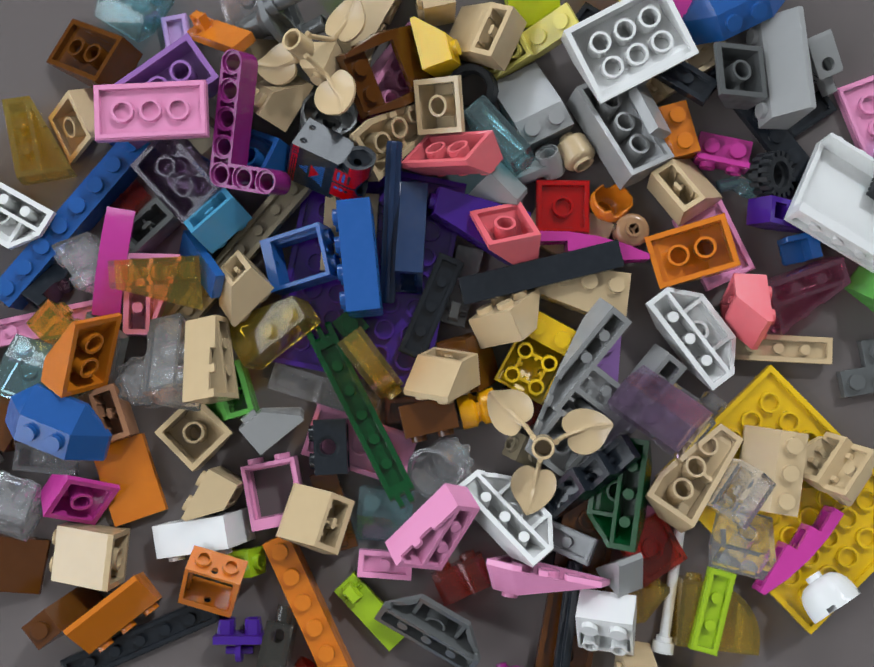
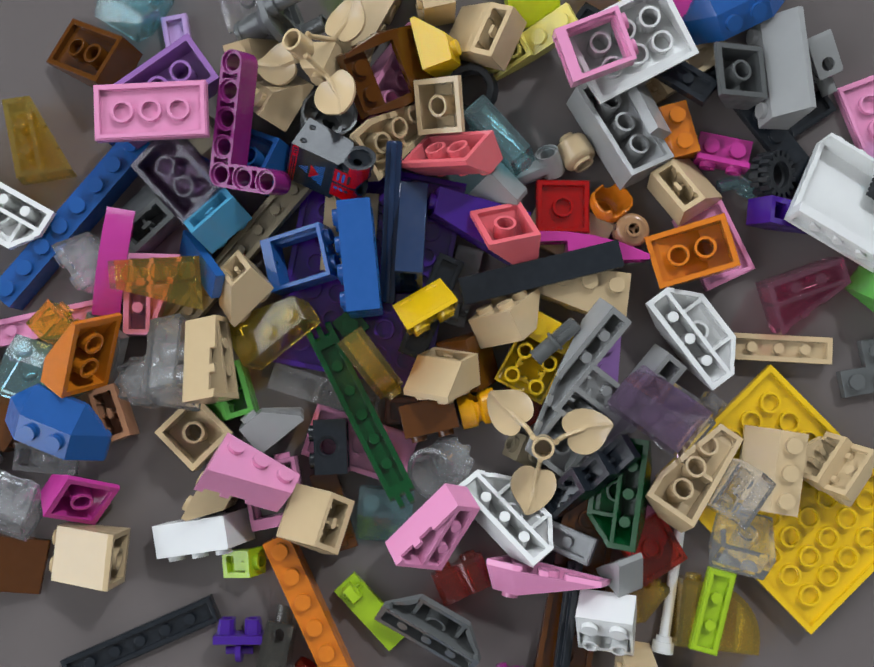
black leg [21,263,77,318] -> none
reddish brown slope [22,586,104,650] -> none
tan slope [48,88,95,163] -> none
orange slope [63,572,162,654] -> none
orange tile [94,433,168,527] -> none
clear red piece [109,180,152,215] -> none
orange window [178,545,248,618] -> none
orange hinge [187,10,256,52] -> none
bright pink plate [357,548,412,581] -> none
light grey slope [497,62,574,155] -> none
coral slope [719,273,776,350] -> none
dark pink slope [752,505,844,595] -> none
blue panel [777,233,823,266] -> none
white cylinder [801,571,861,624] -> none
none -> bright pink wedge [193,433,300,512]
none -> yellow slope [392,278,458,337]
none -> dark grey axle [530,318,581,365]
none -> bright pink window [552,5,639,88]

